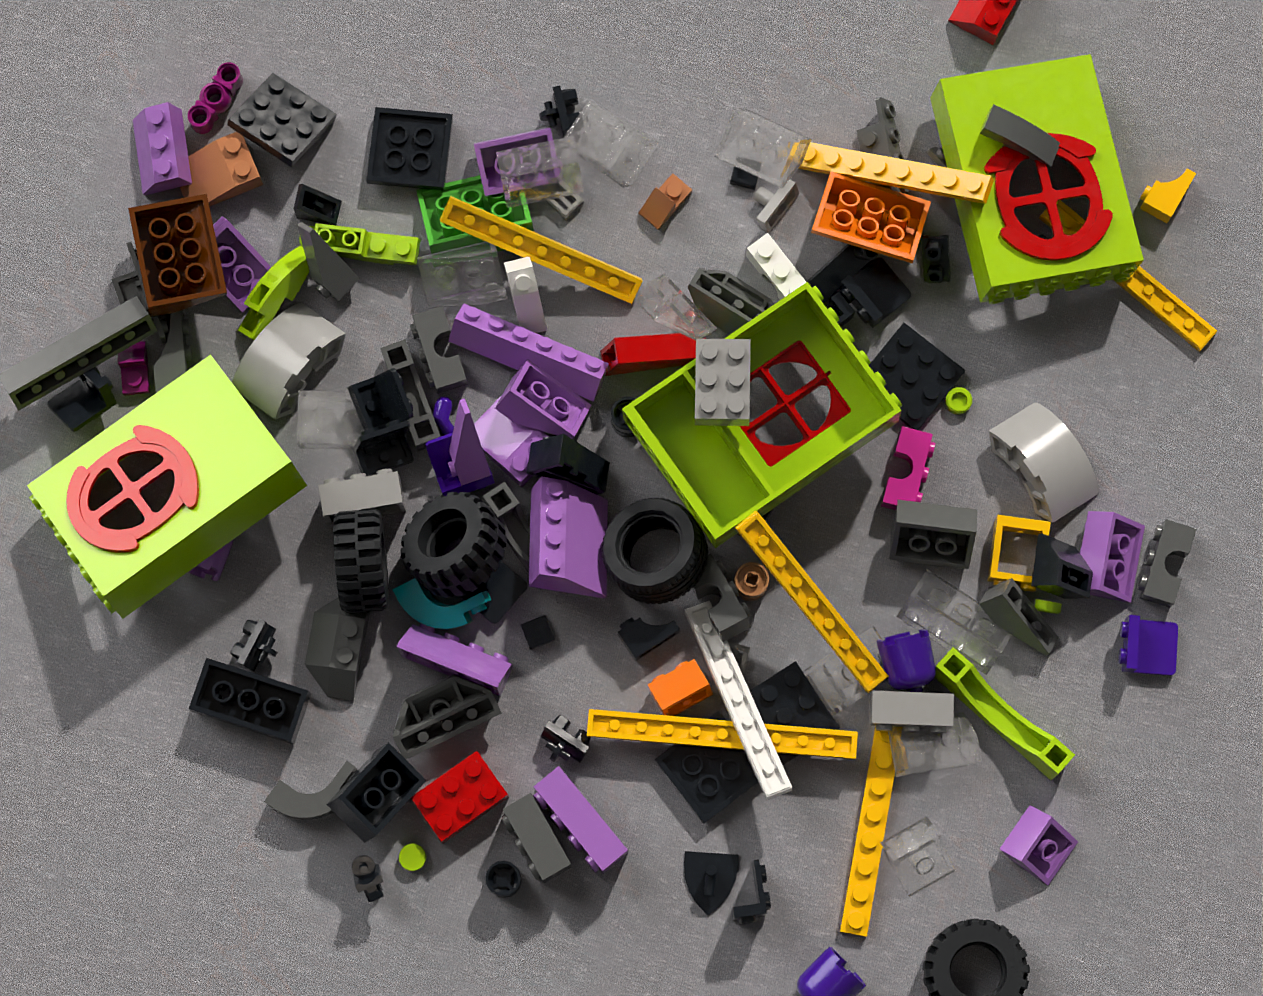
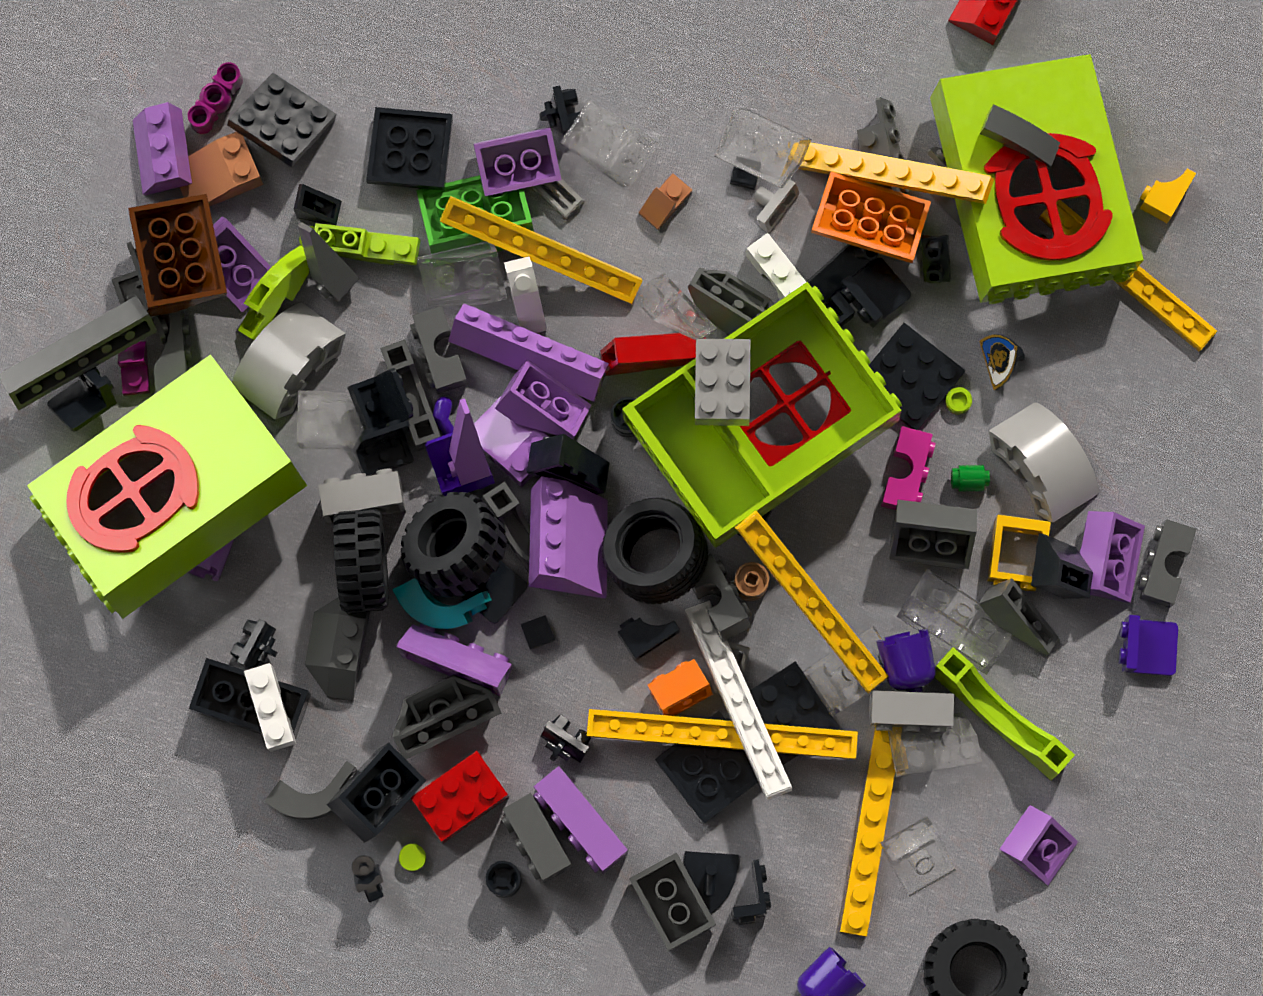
clear slope [496,136,584,208] -> none
lime tile [1034,599,1062,614] -> none
none -> white arch [244,663,297,752]
none -> dark grey brick [629,852,716,951]
none -> green brick [951,465,990,492]
none -> shield [979,334,1025,390]

